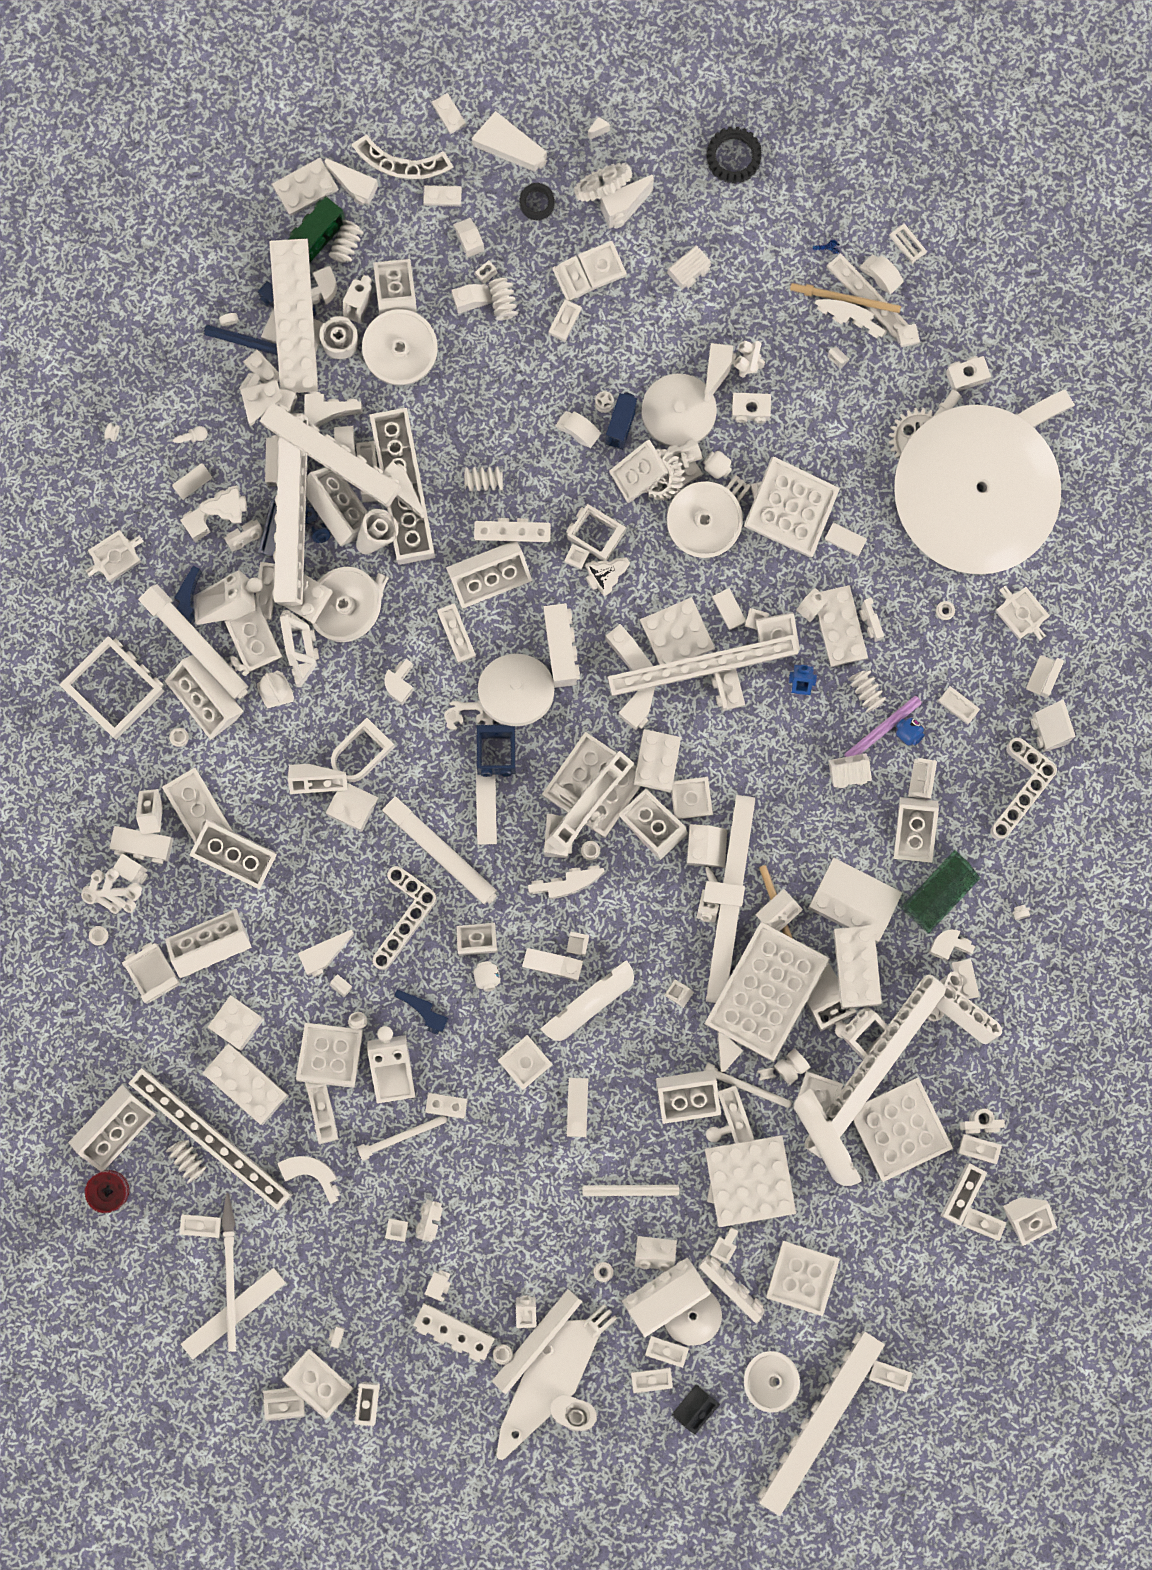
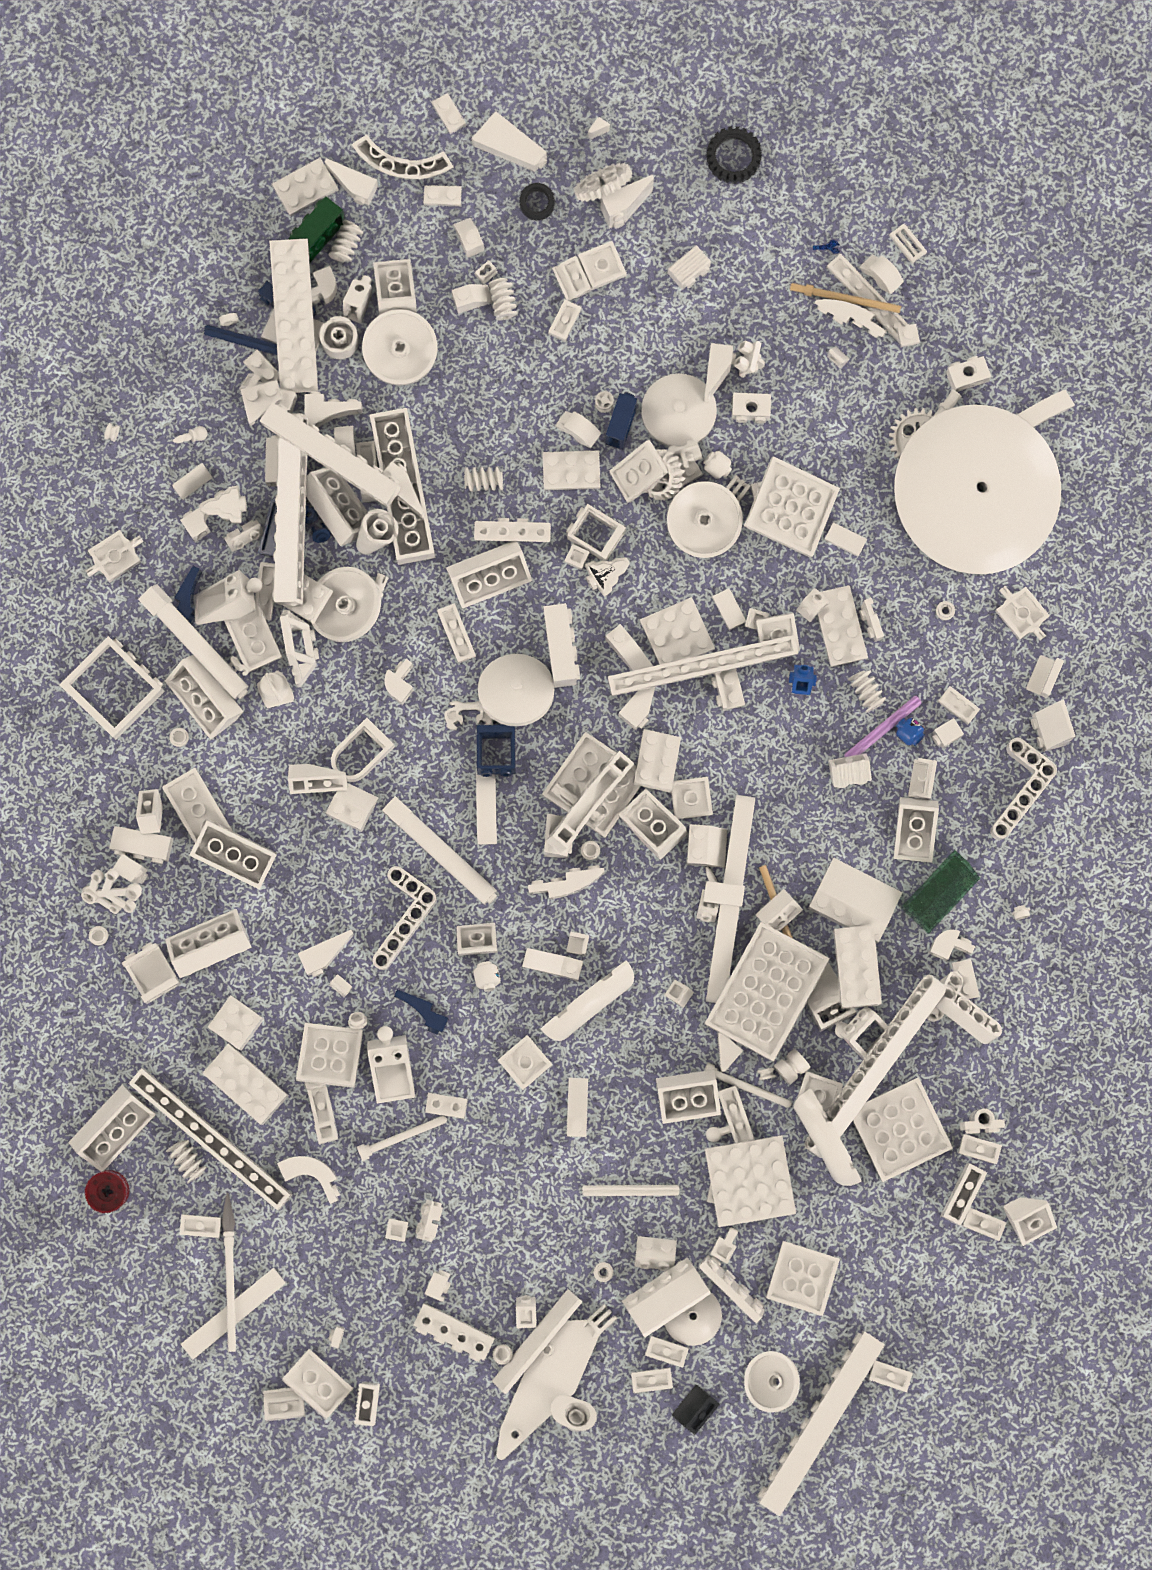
none -> white plate [543,451,600,490]
none -> white brick [932,718,964,749]

